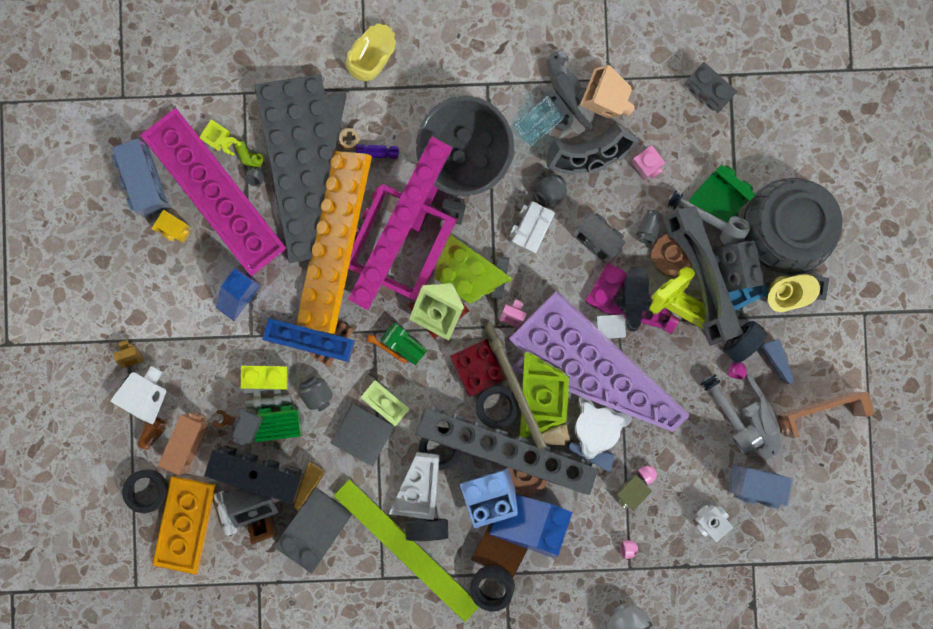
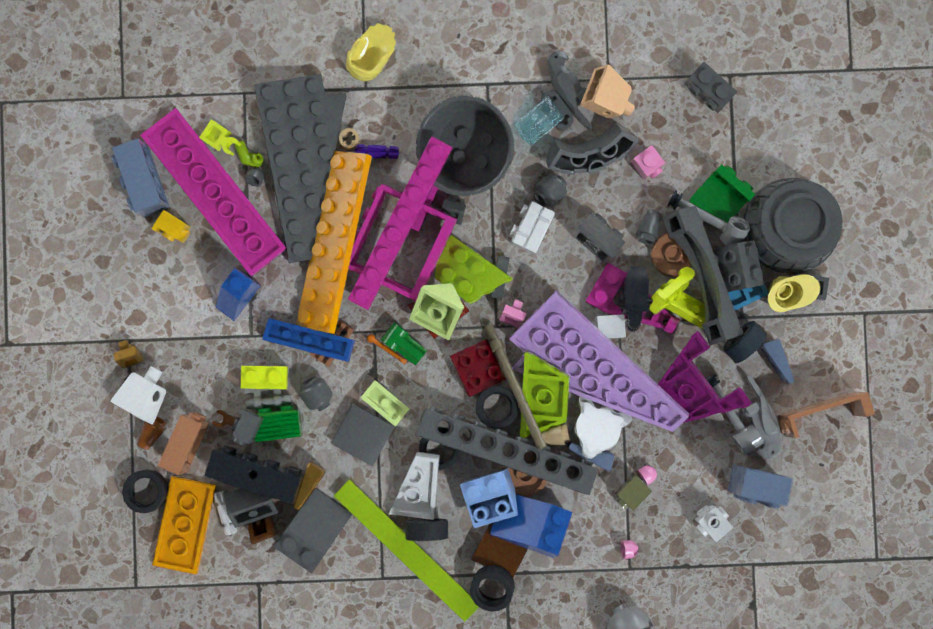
dark pink hinge [727,362,747,380] -> none
none -> magenta wing [658,331,752,423]

